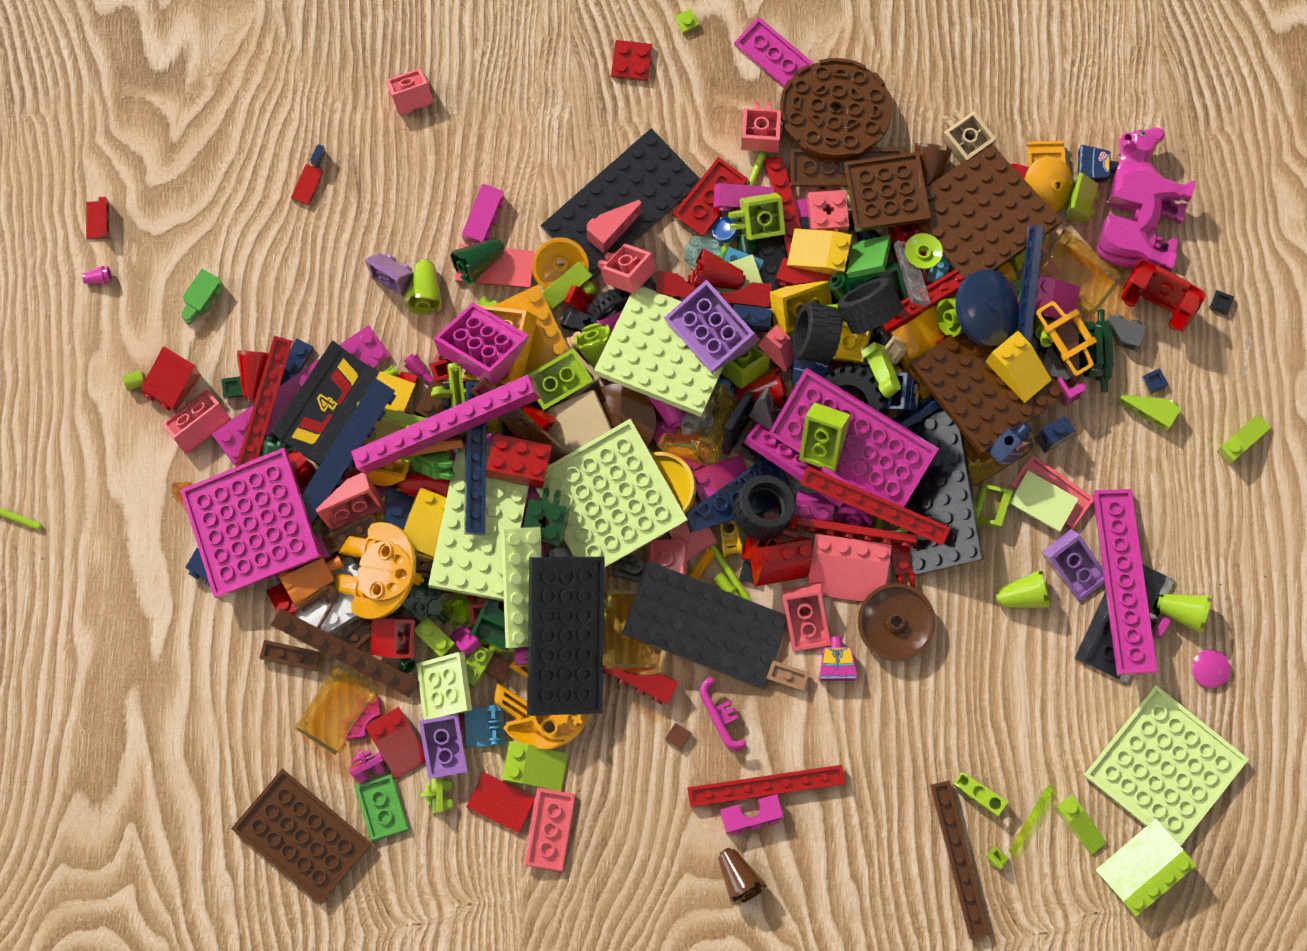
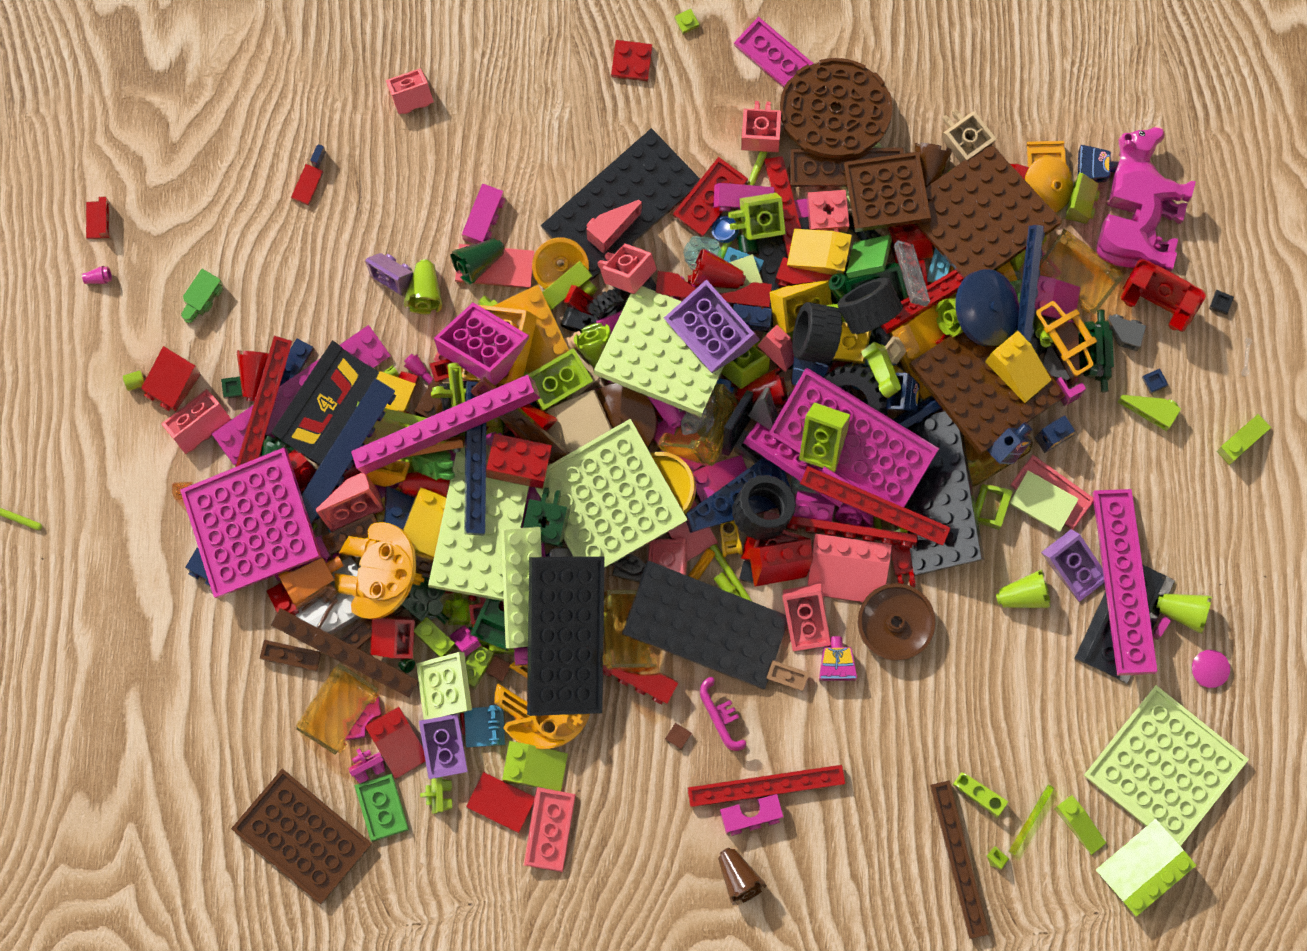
lime dish [905,233,943,269] -> none

